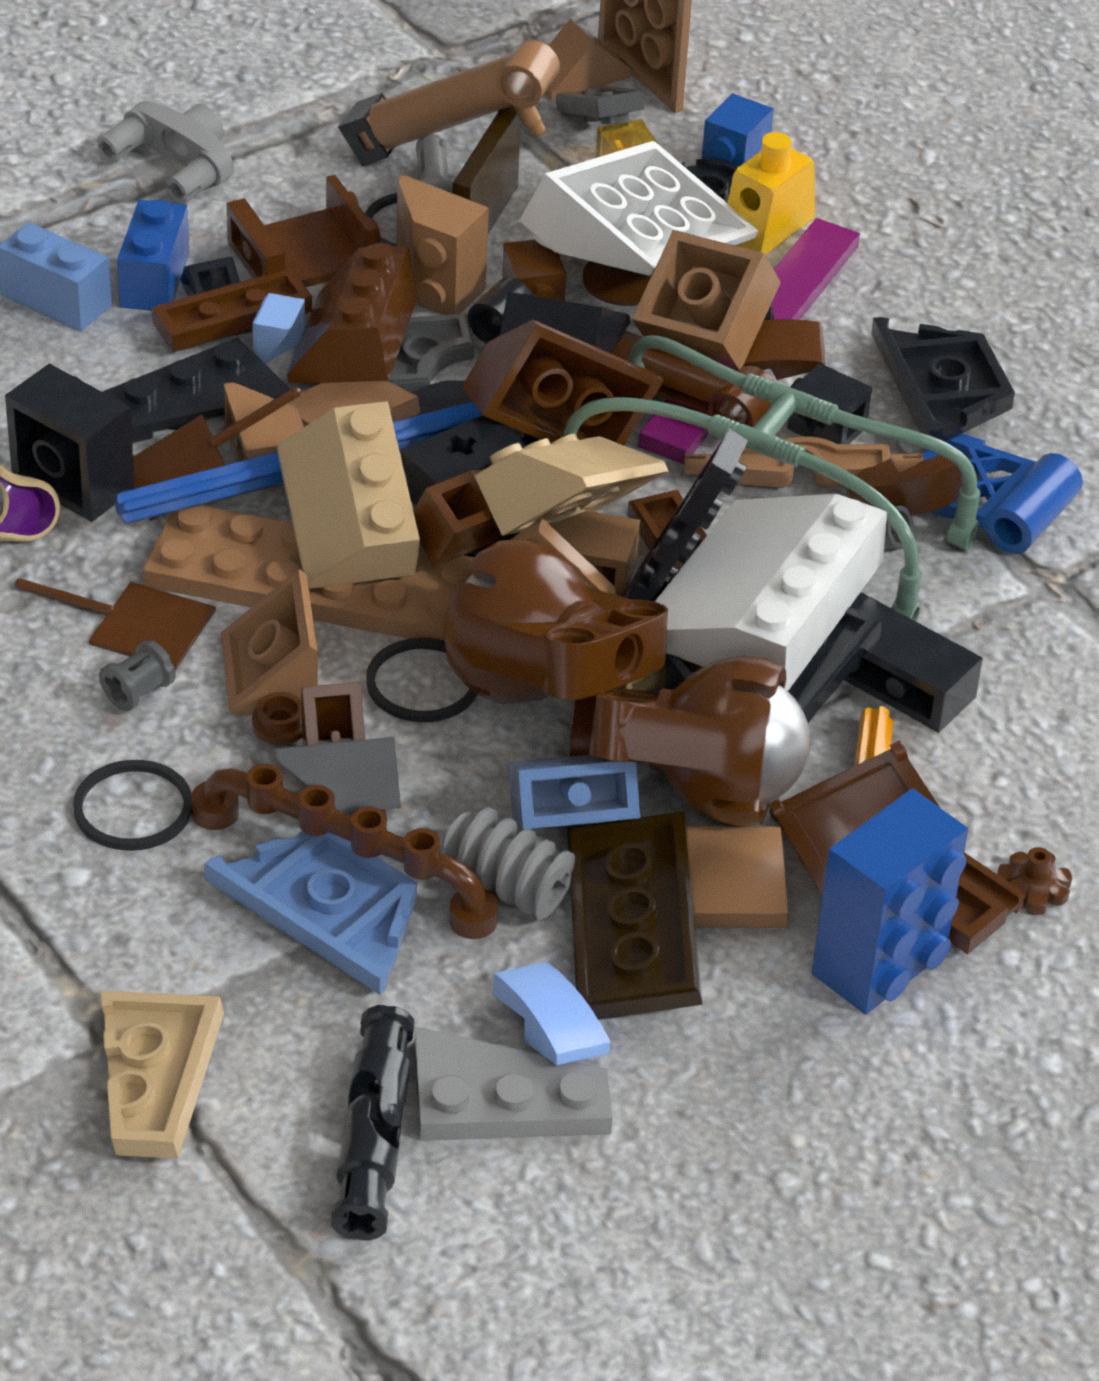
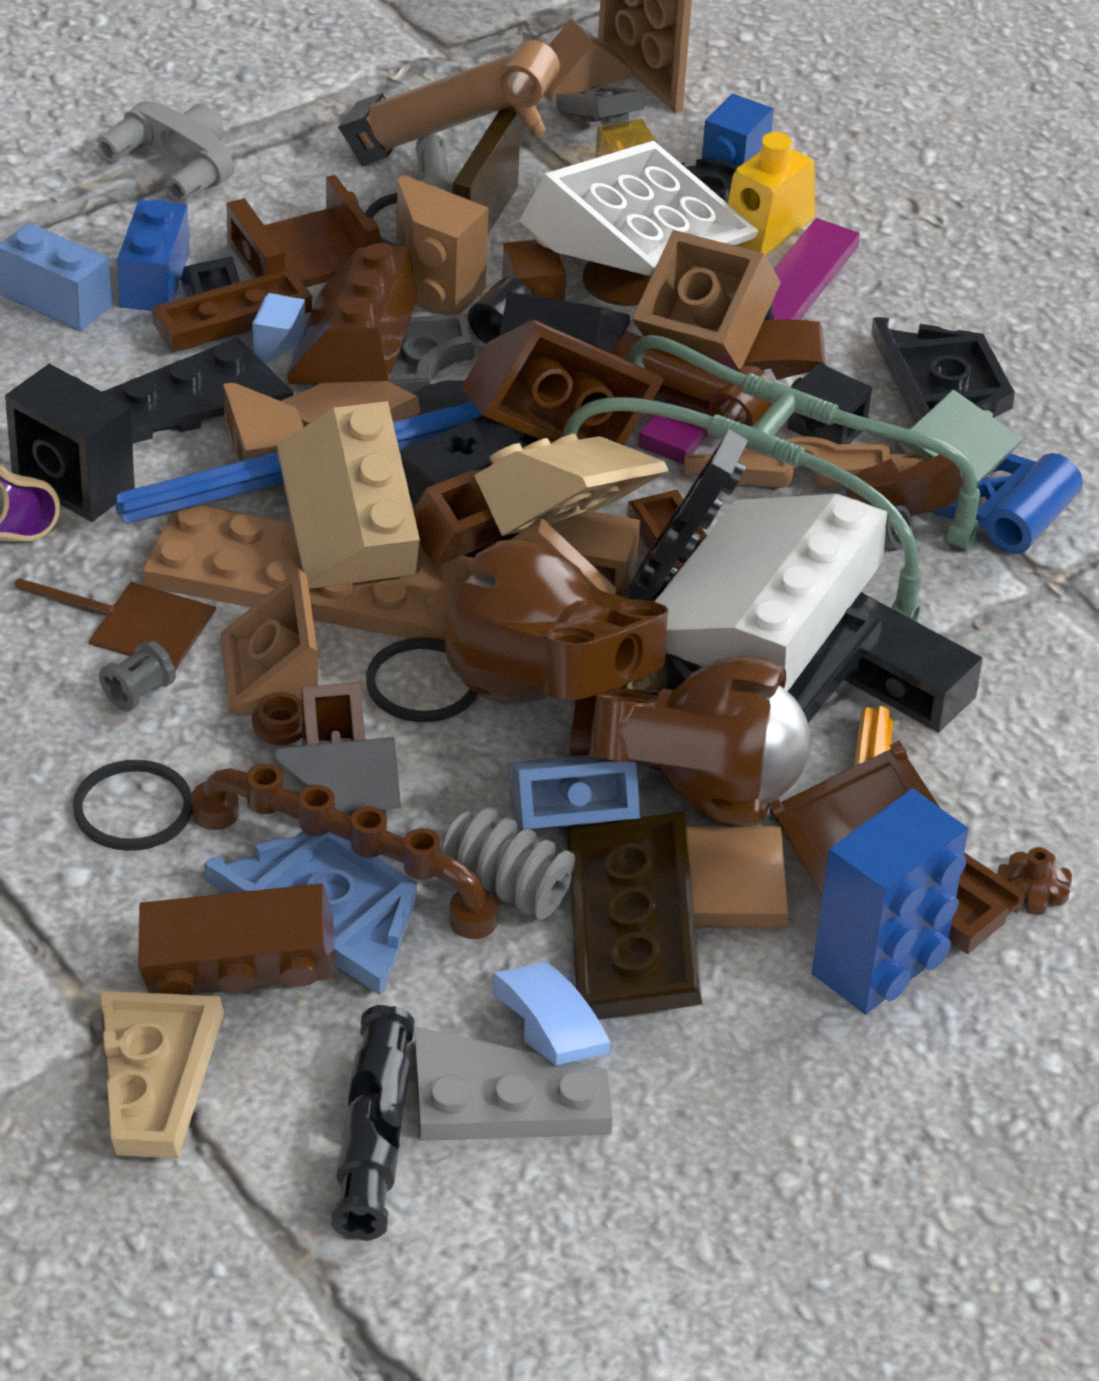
reddish brown piece [133,387,301,521] -> none
none -> reddish brown brick [138,883,335,995]
none -> piece [902,390,1022,486]

